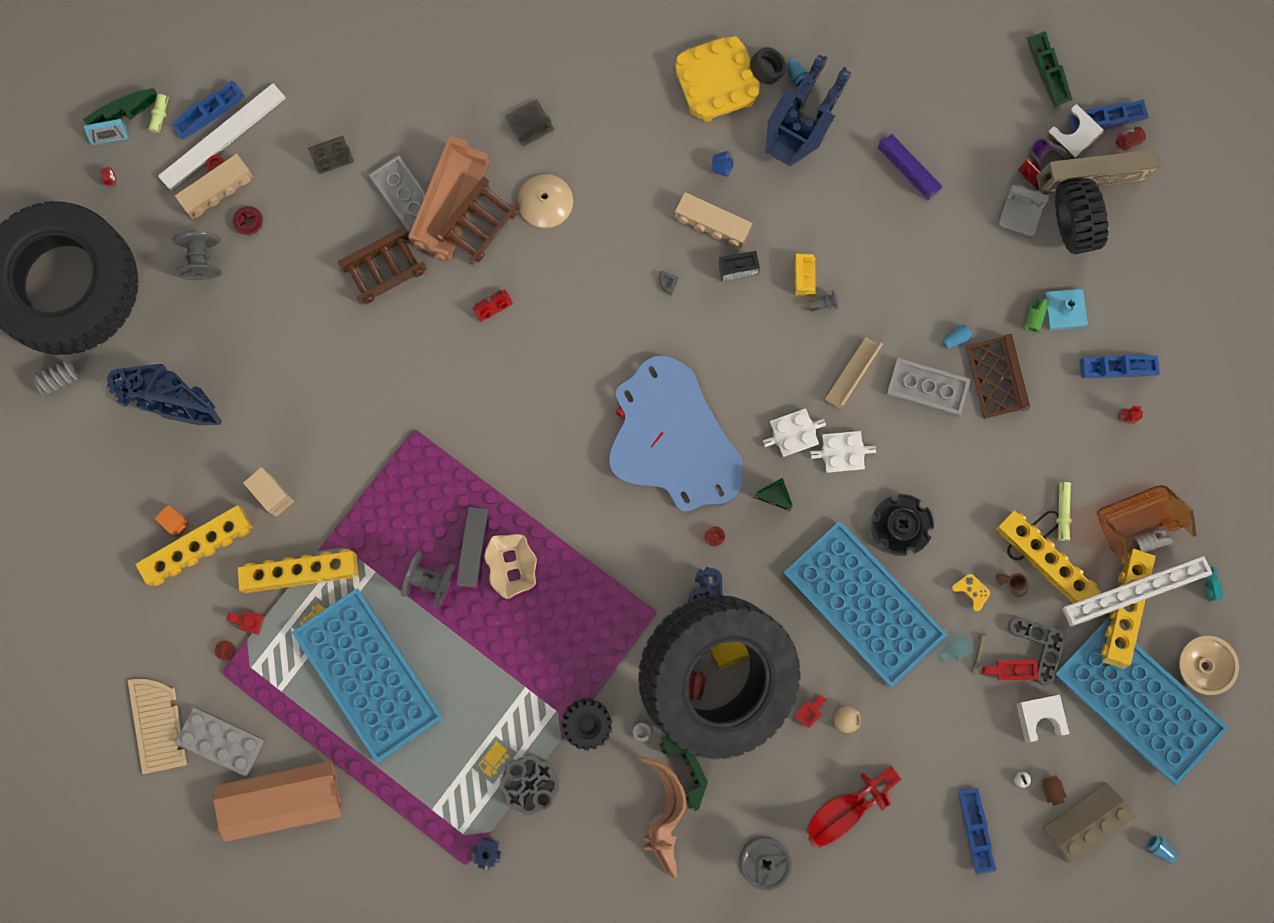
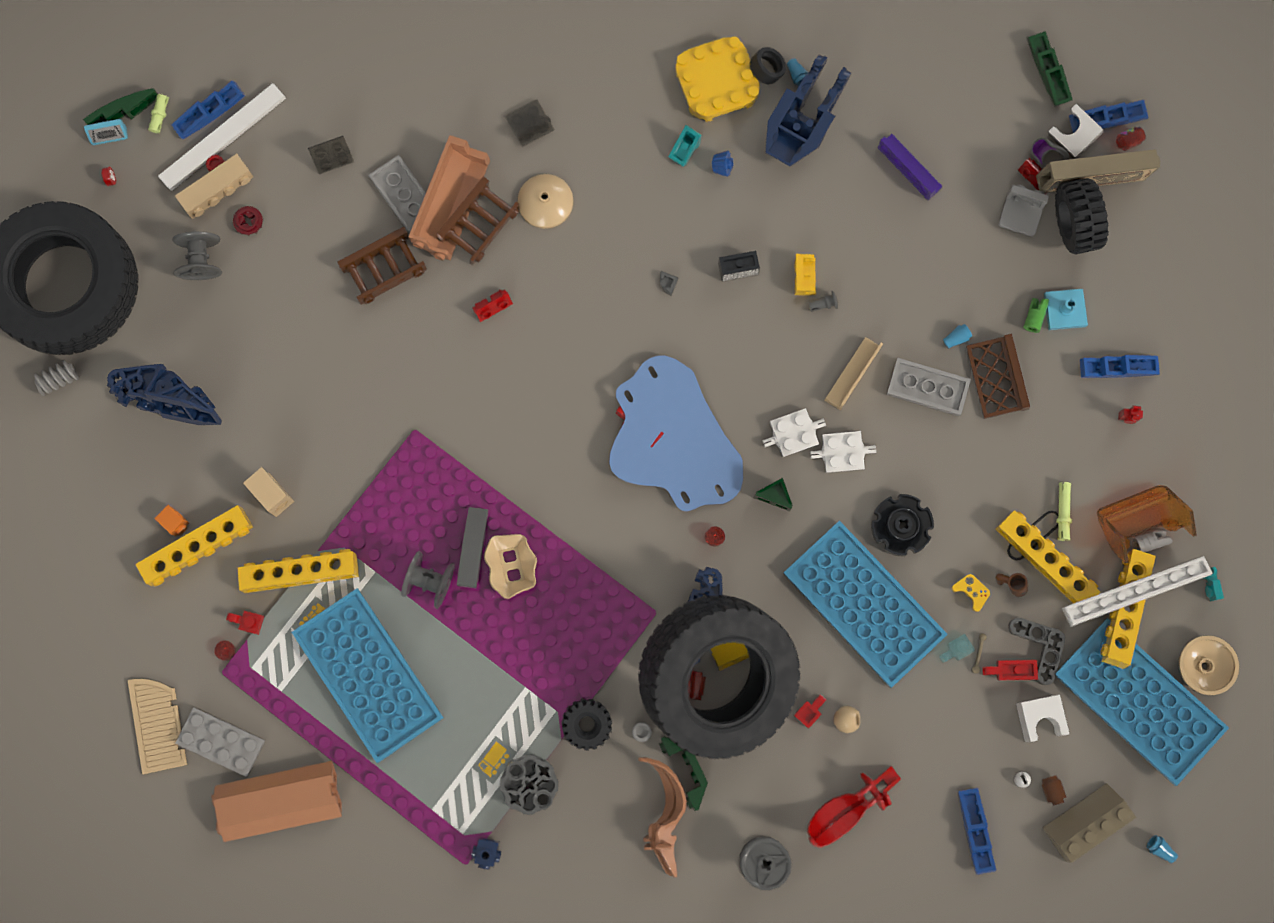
tan brick [675,192,753,248] -> none
none -> teal slope [668,125,702,167]

